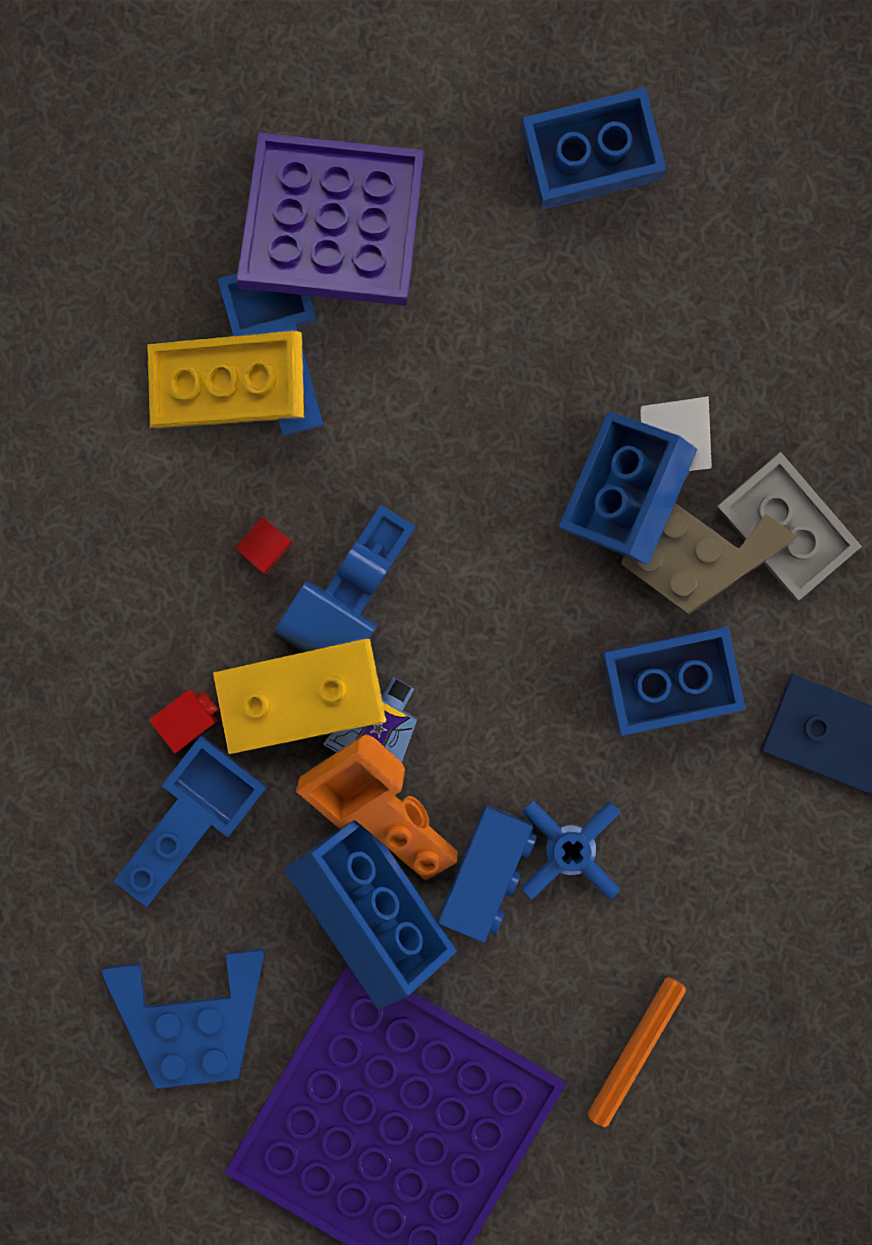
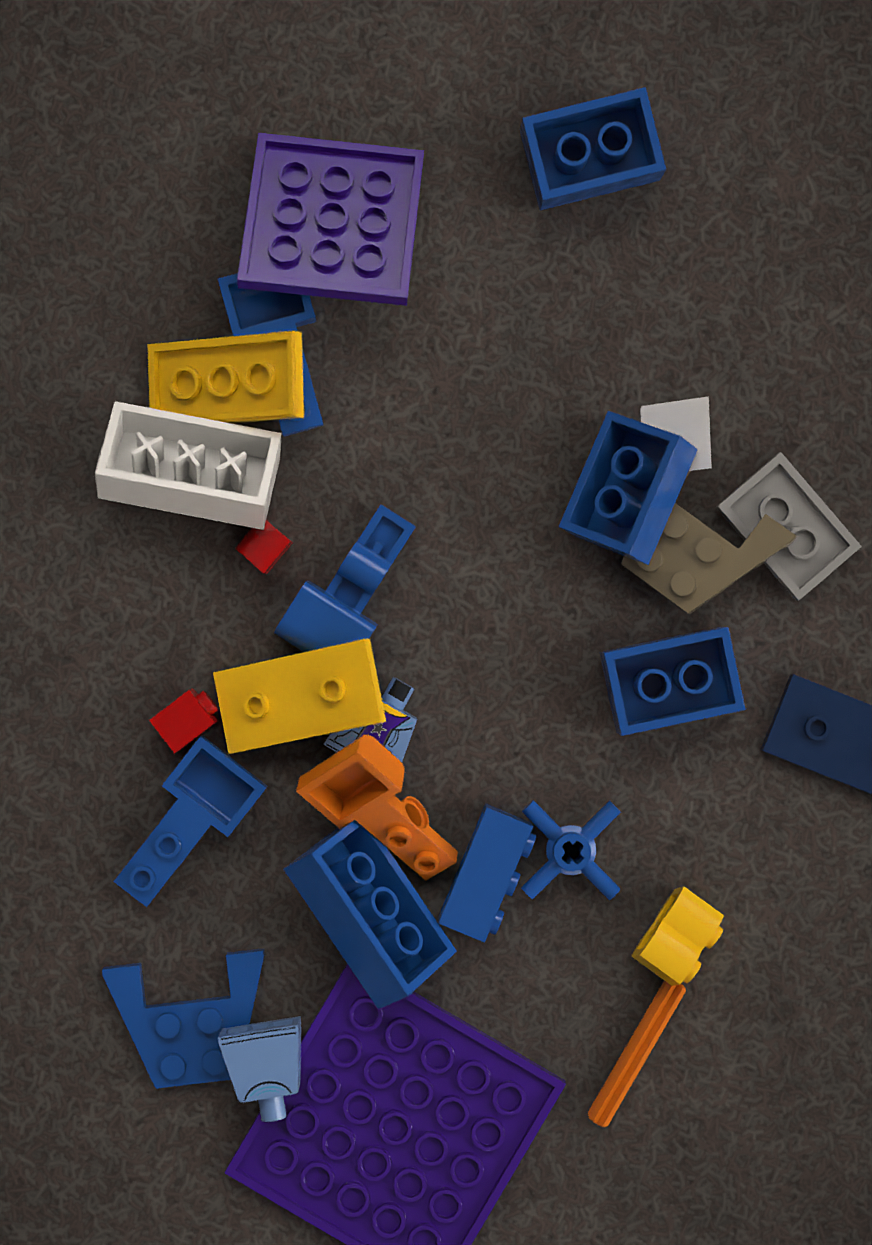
none -> white brick [95,401,281,530]
none -> medium blue torso [218,1016,301,1122]
none -> yellow brick [632,886,724,986]

